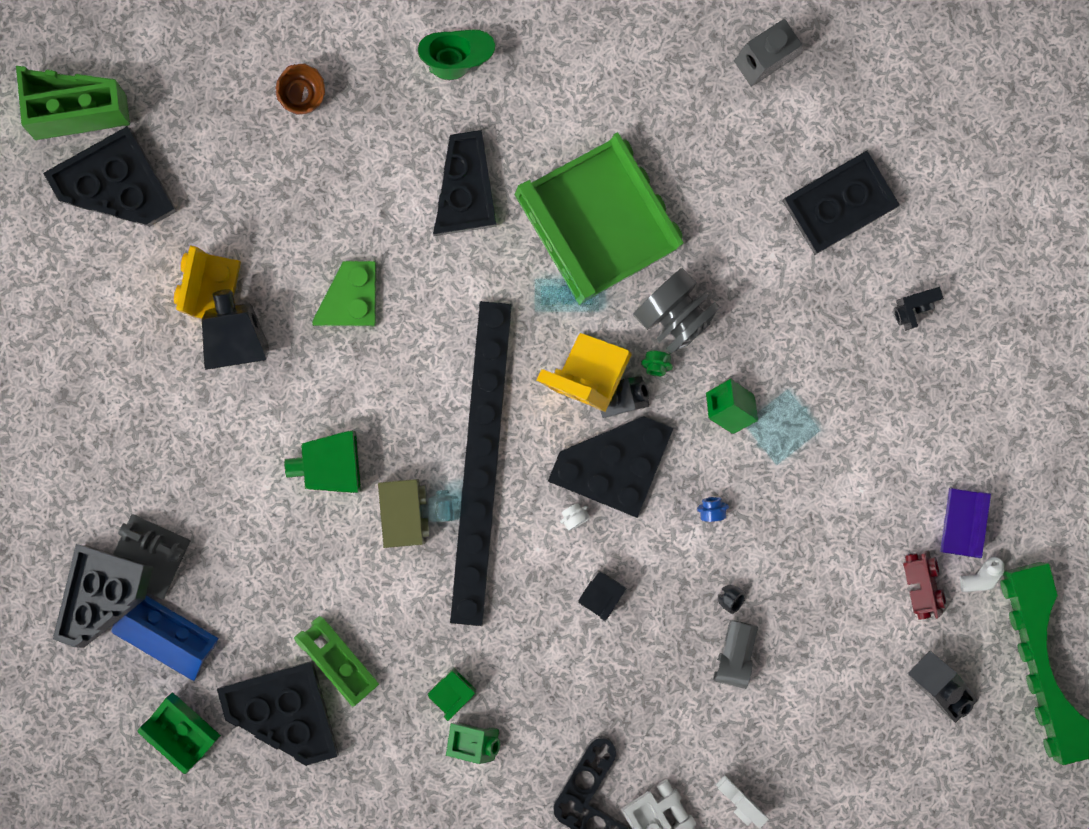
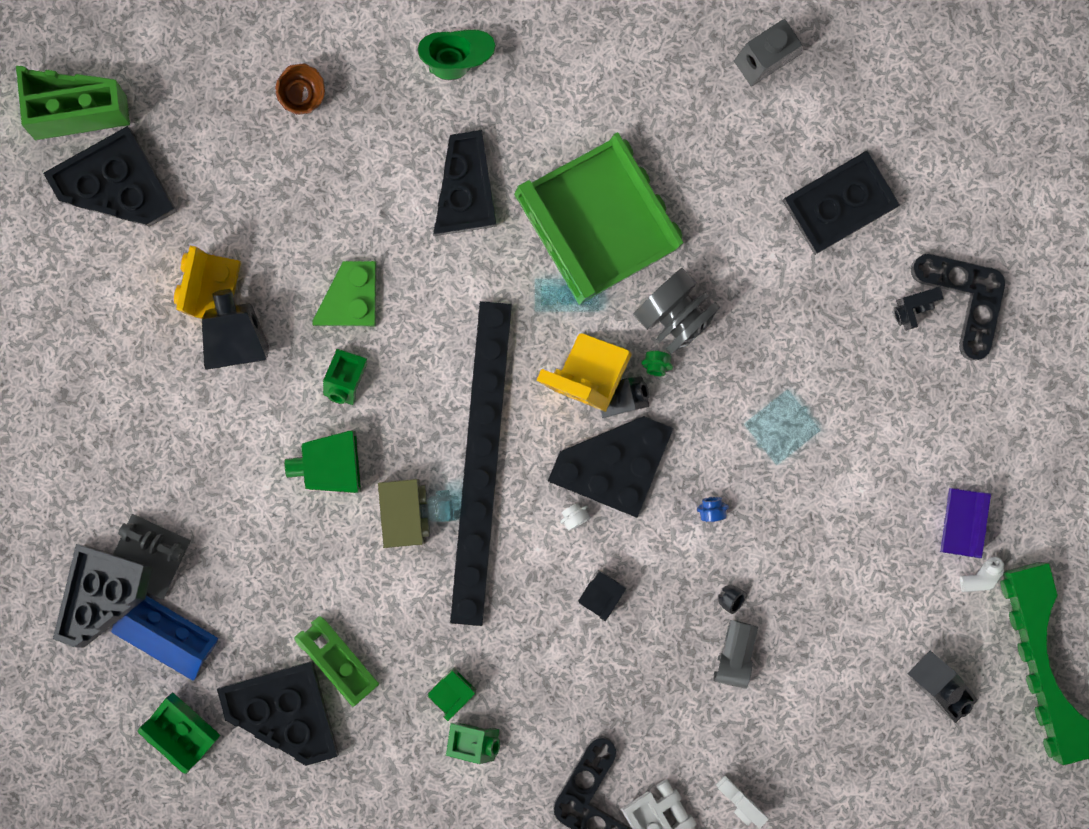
green panel [706,379,758,434] -> none
dark red hinge [903,550,947,620] -> none
none -> green bracket [323,349,367,405]
none -> black beam [911,254,1005,361]

